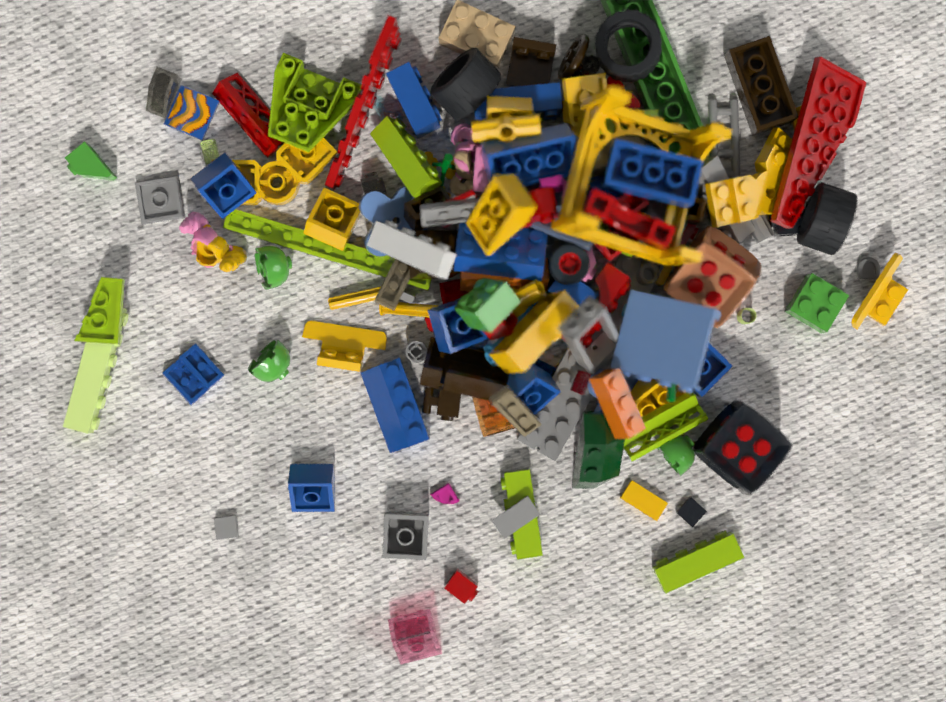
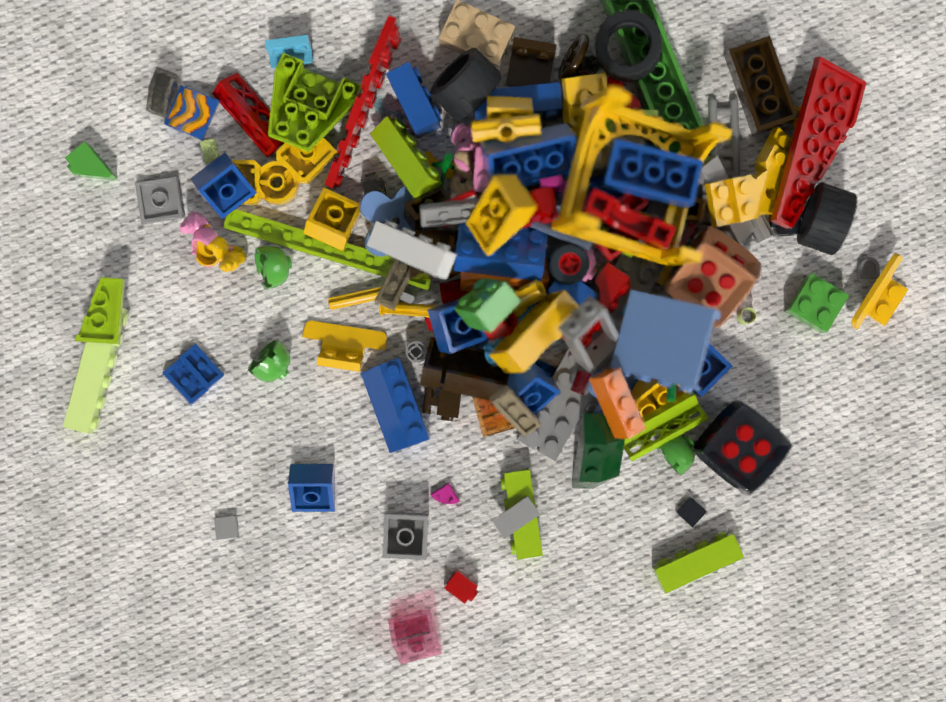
yellow tile [620,480,668,521] -> none
none -> medium azure bracket [265,35,313,69]

